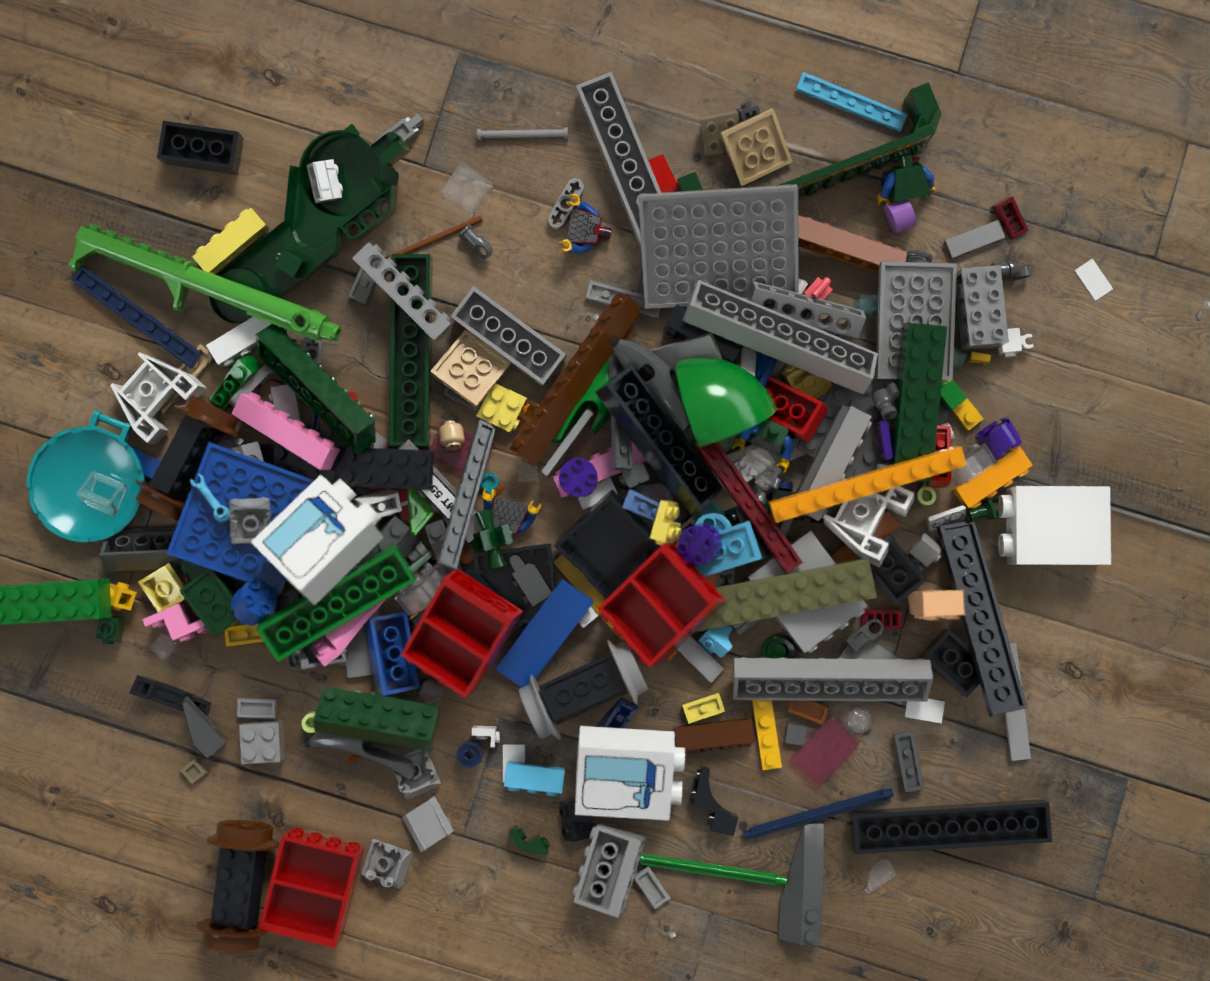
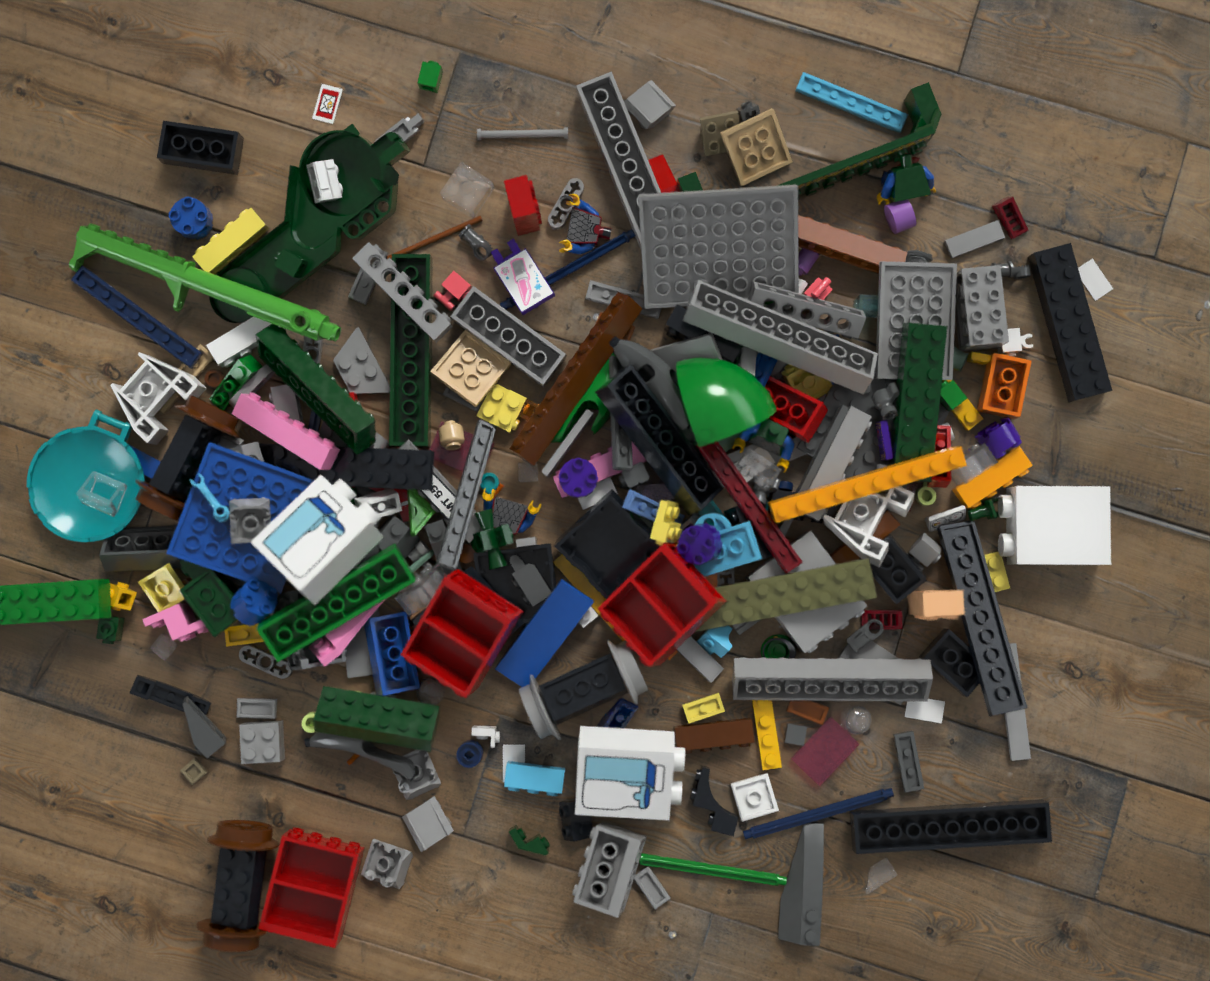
none -> blue brick [169,196,213,240]
none -> reddish brown tile [205,369,225,389]
none -> light grey beam [239,645,293,679]
none -> sticker [312,84,343,124]
none -> light grey wing [333,327,390,394]
none -> green brick [417,61,443,93]
none -> coral brick [433,271,472,311]
none -> tile [491,238,555,315]
none -> dark blue piece [500,229,635,310]
none -> red brick [504,175,542,236]
none -> light grey tile [516,537,538,548]
none -> light grey slope [624,80,676,129]
none -> white tile [730,773,779,822]
none -> medium lavender brick [798,248,819,276]
none -> orange brick [977,353,1032,419]
none -> light yellow plate [984,551,1010,592]
none -> black brick [1028,243,1112,403]

